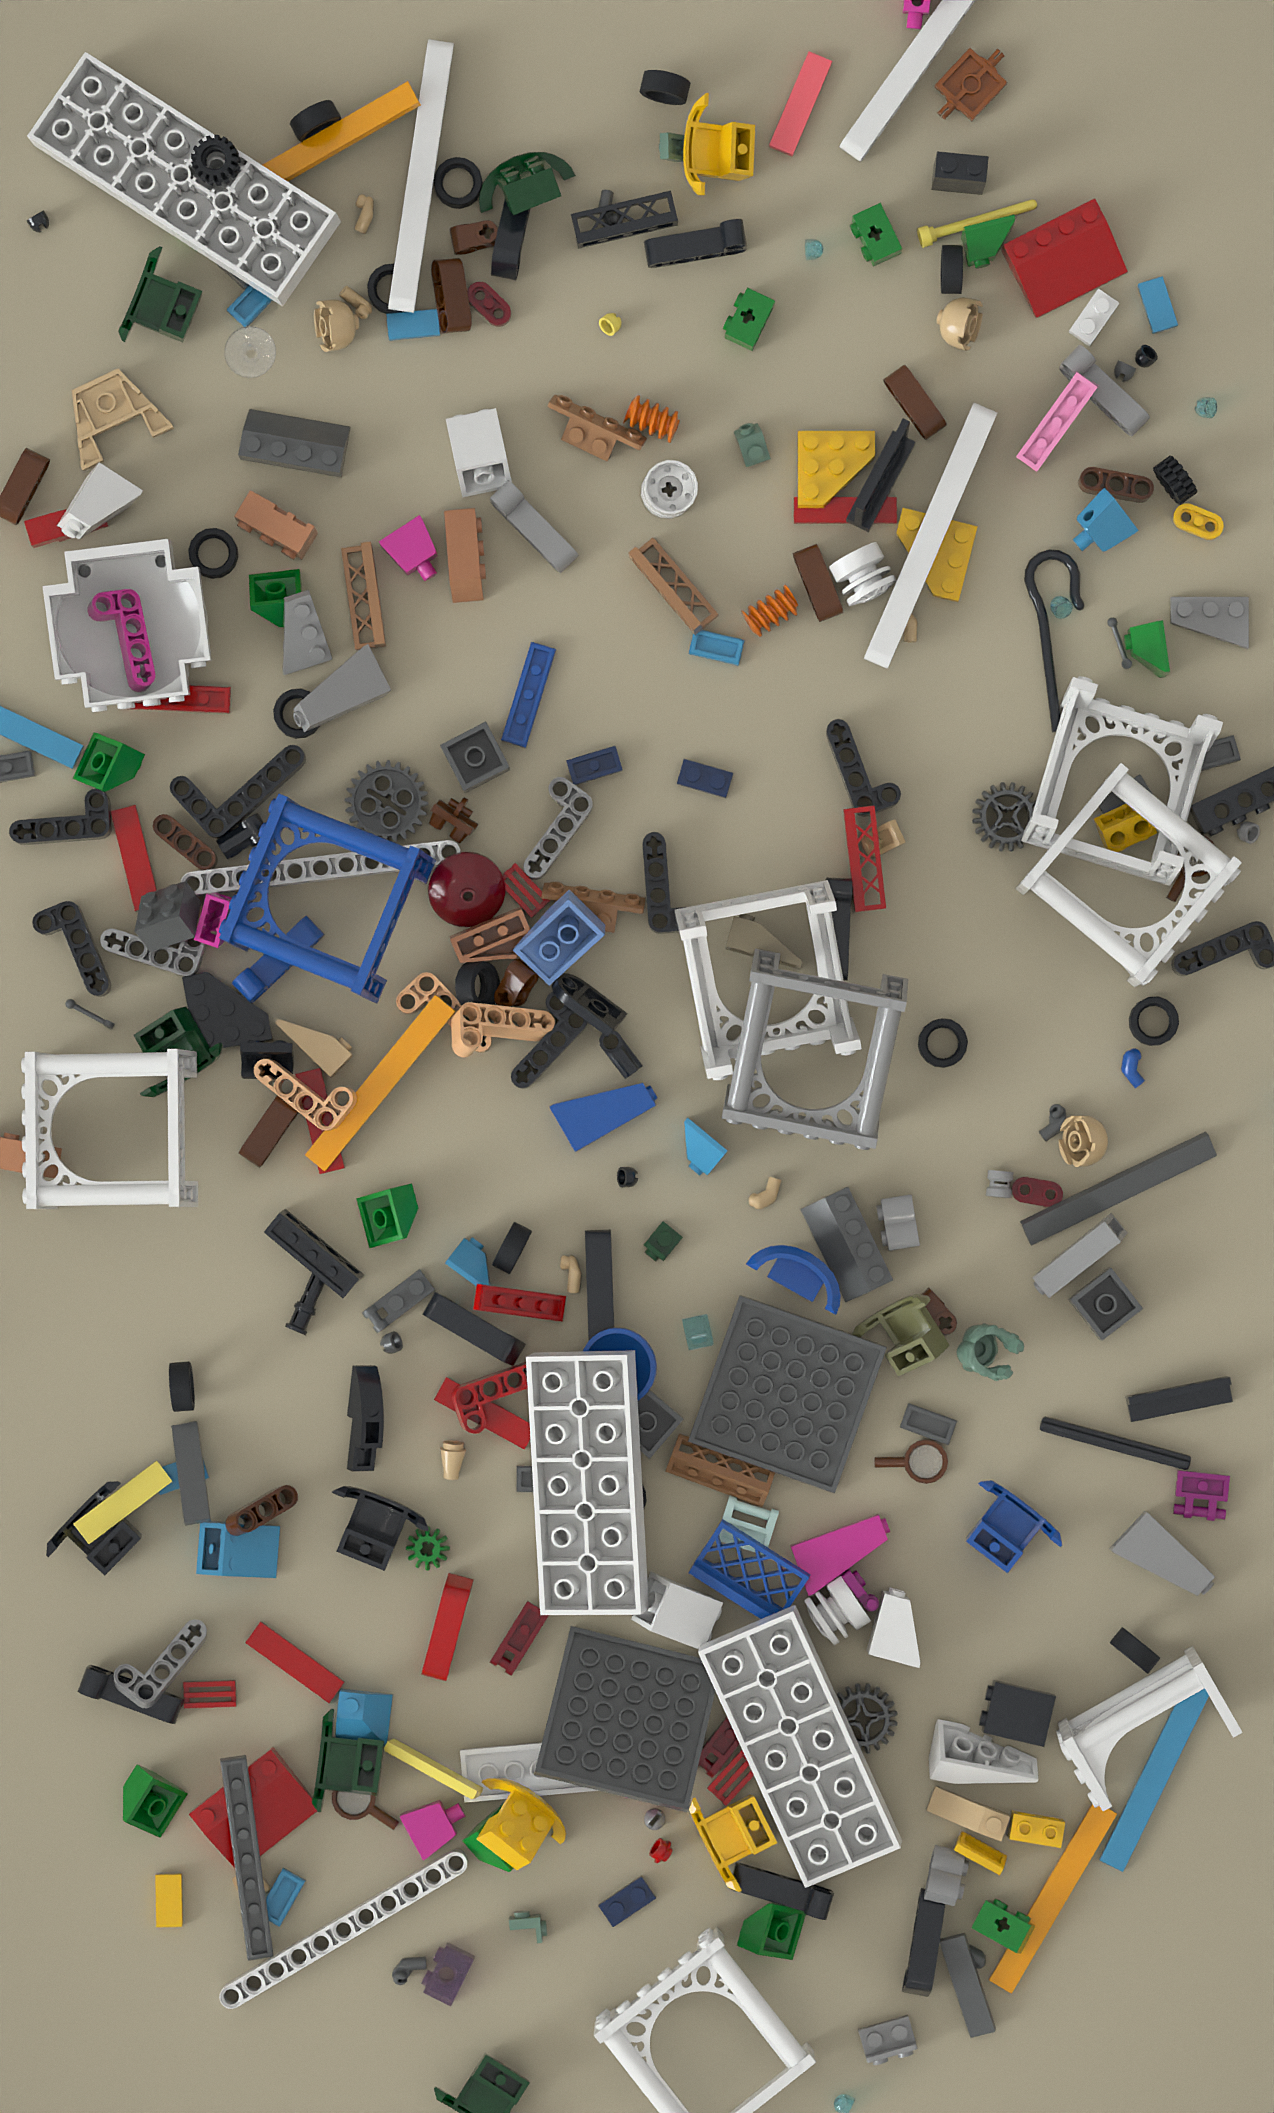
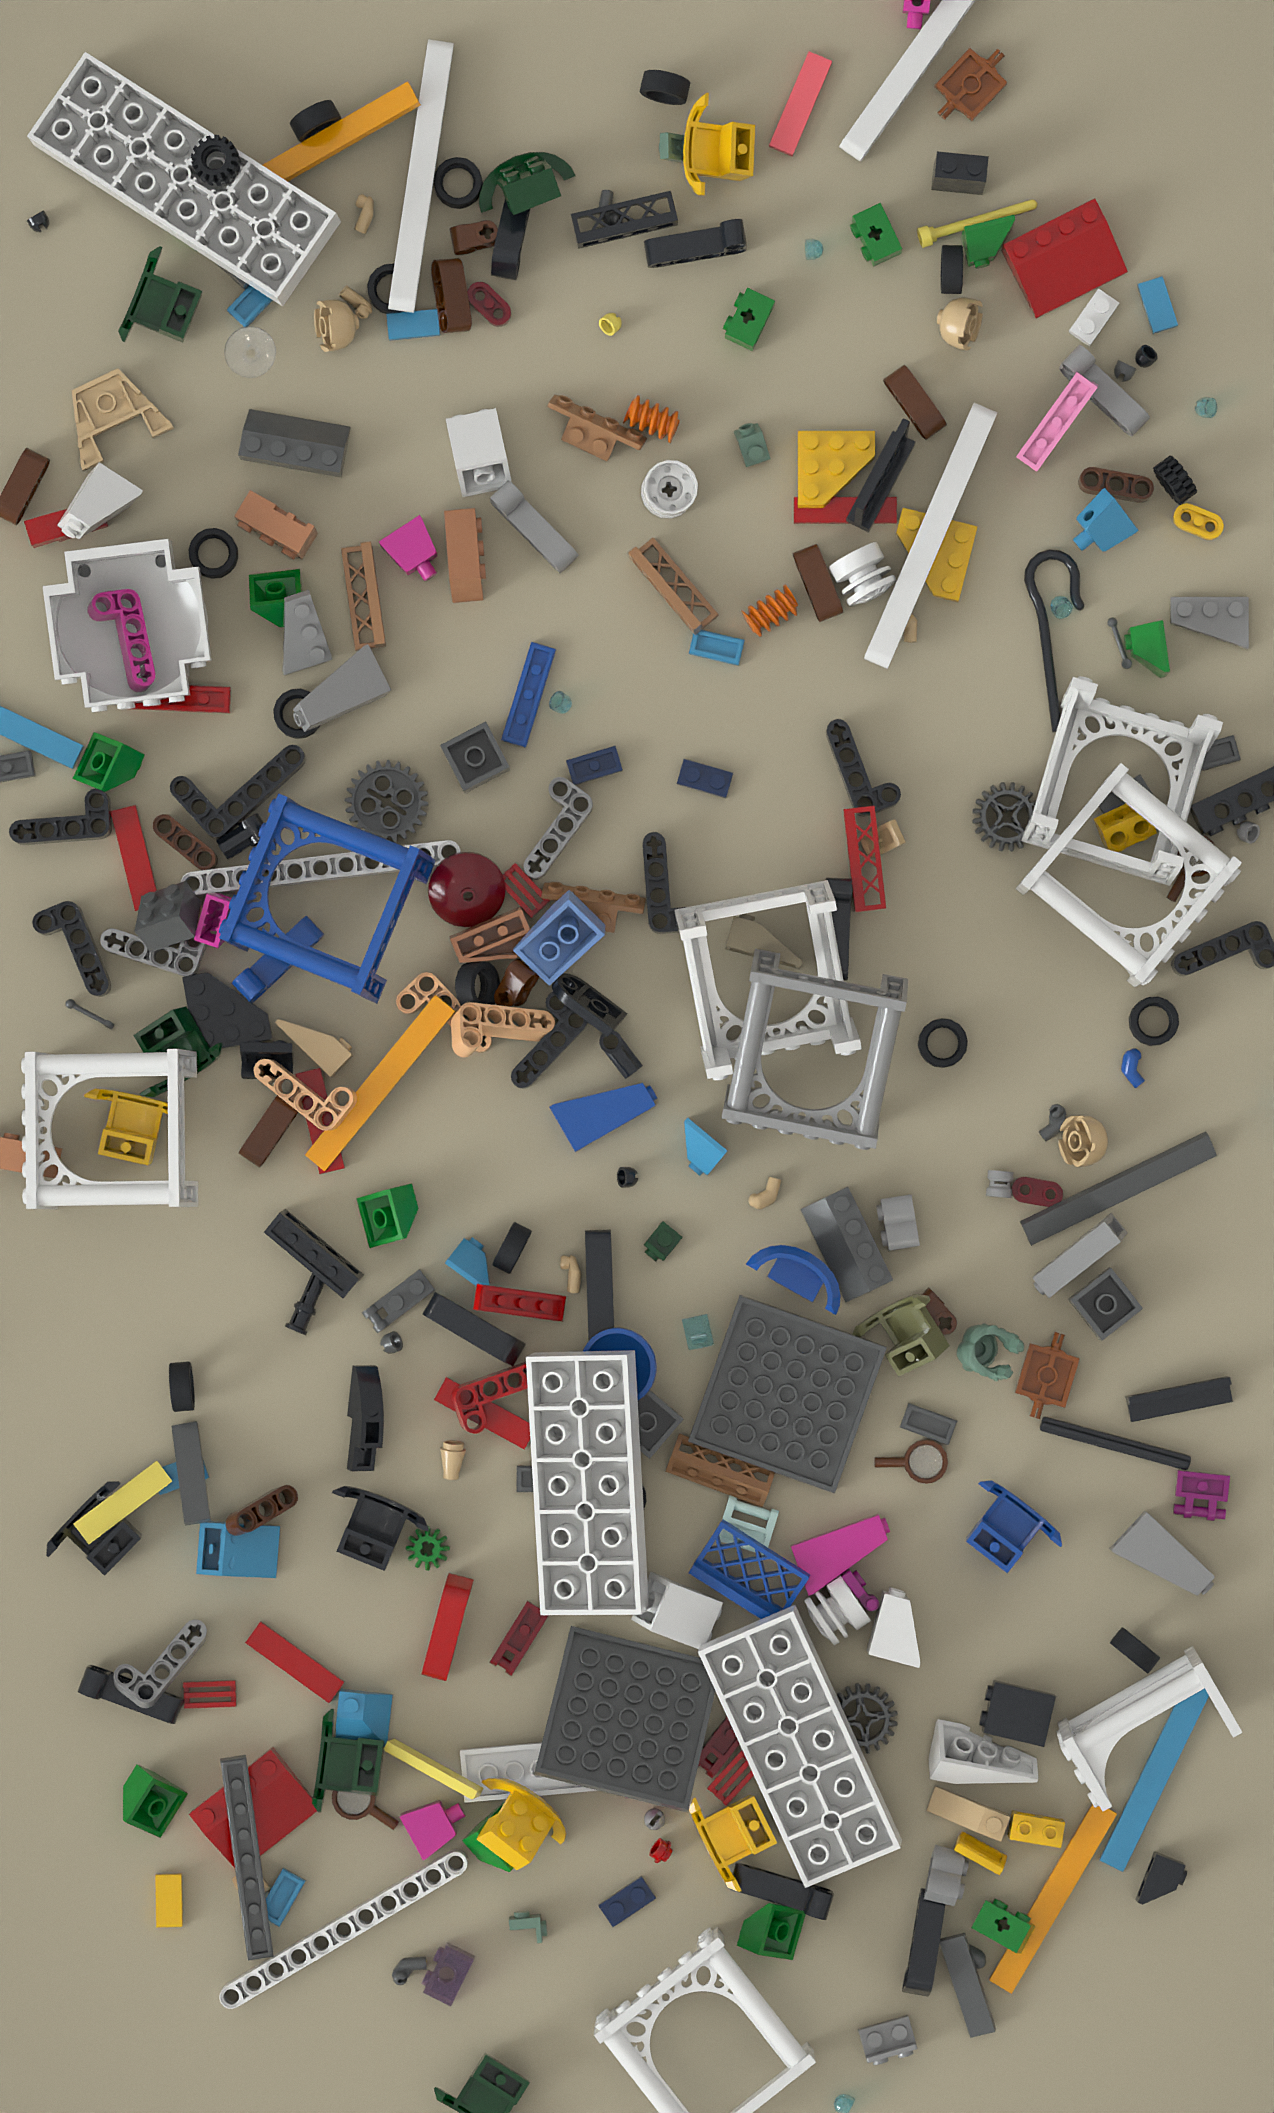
reddish brown hips [429,797,479,843] -> none
none -> yellow piece [84,1088,168,1165]
none -> clear light blue hinge [549,691,572,714]
none -> dark orange plate [1015,1332,1080,1419]
none -> black slope [1135,1851,1187,1905]

